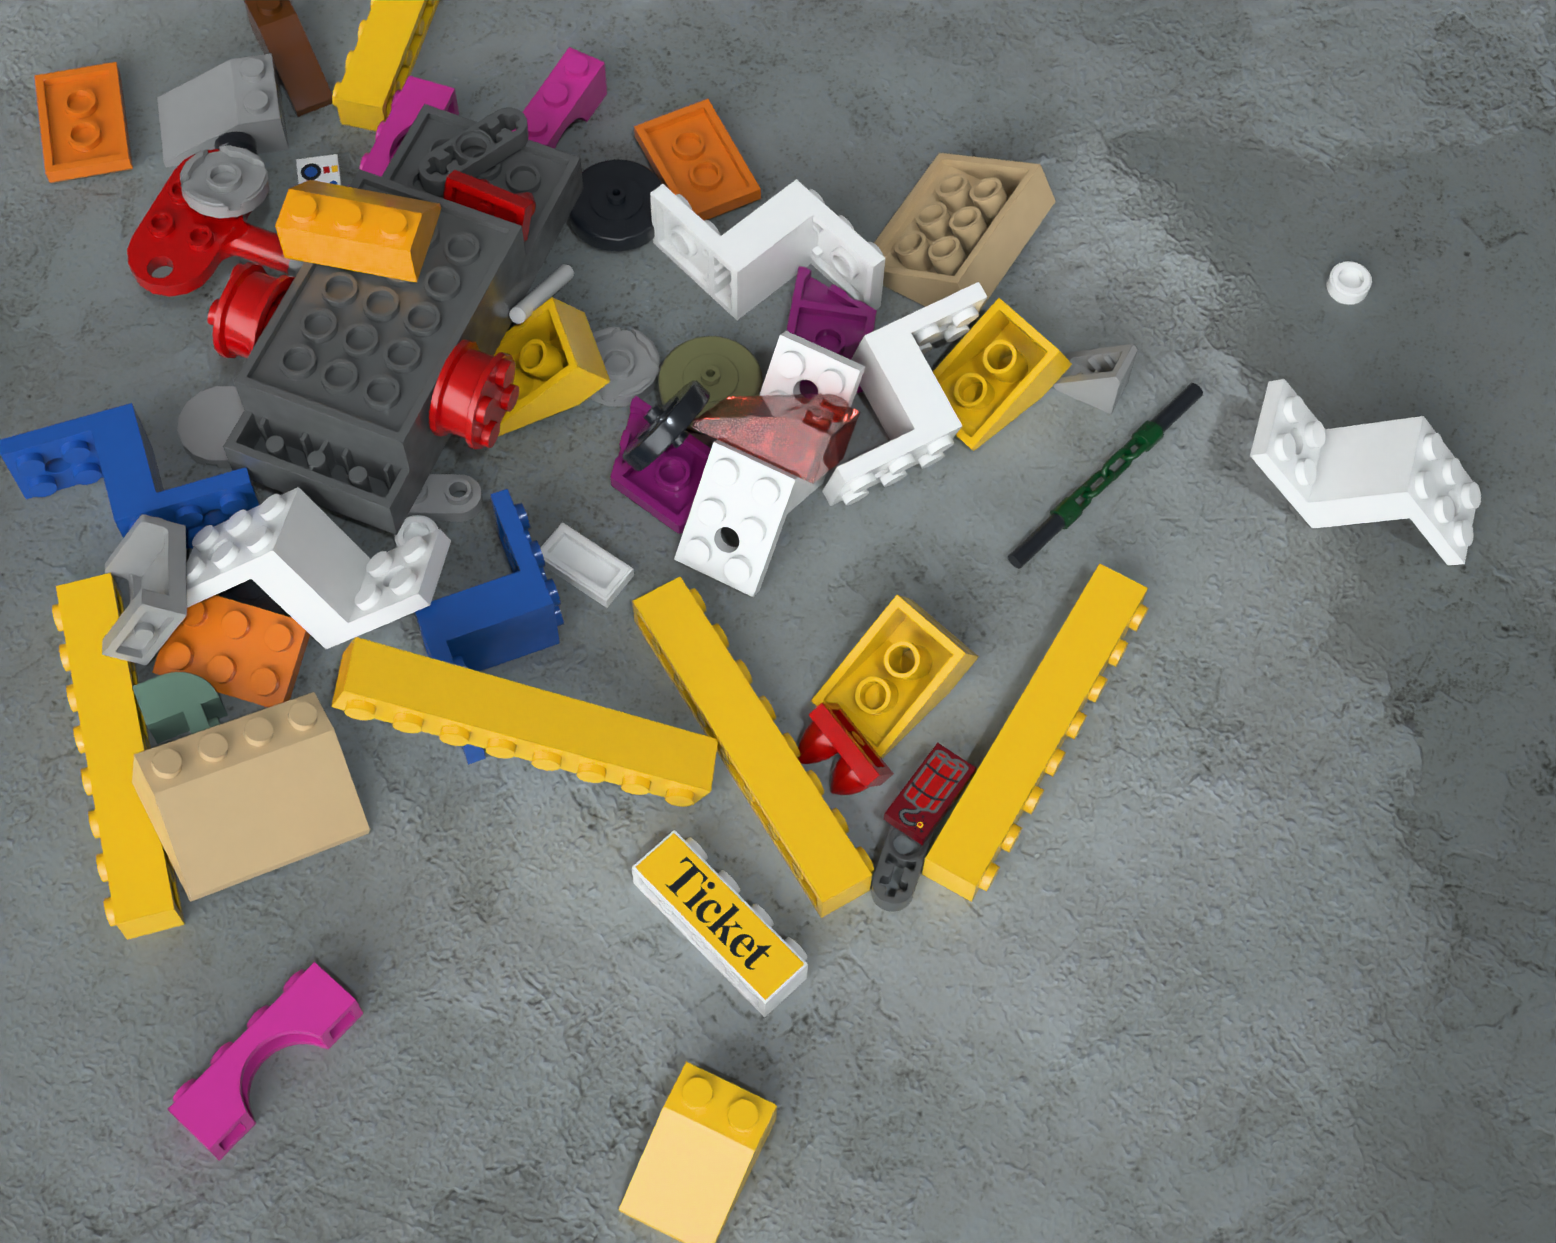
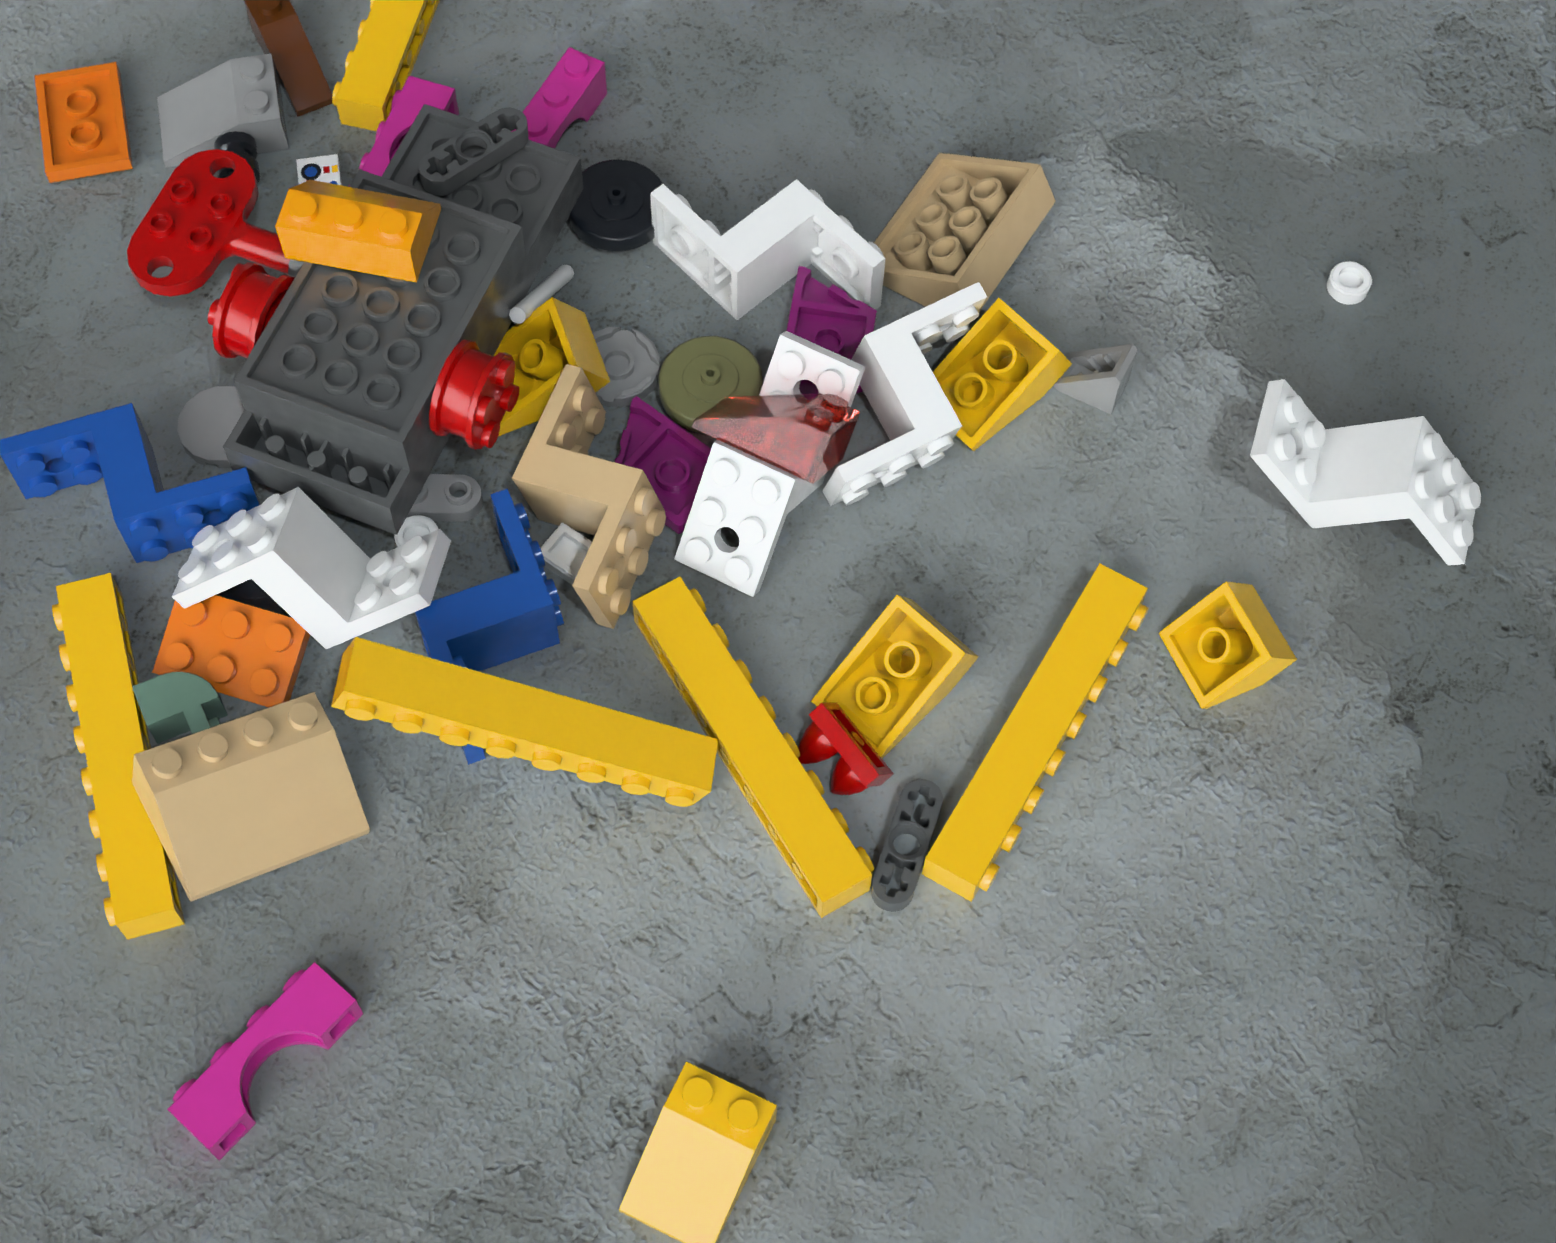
light grey panel [102,515,187,666] -> none
light grey tile [180,145,269,218] -> none
red tile [443,170,536,242] -> none
black wheel [623,380,710,471] -> none
brick [632,830,808,1017] -> none
orange plate [634,99,761,221] -> none
tile [883,742,977,846] -> none
piece [1008,383,1203,569] -> none
none -> tan bracket [512,364,666,629]
none -> yellow slope [1159,581,1297,709]

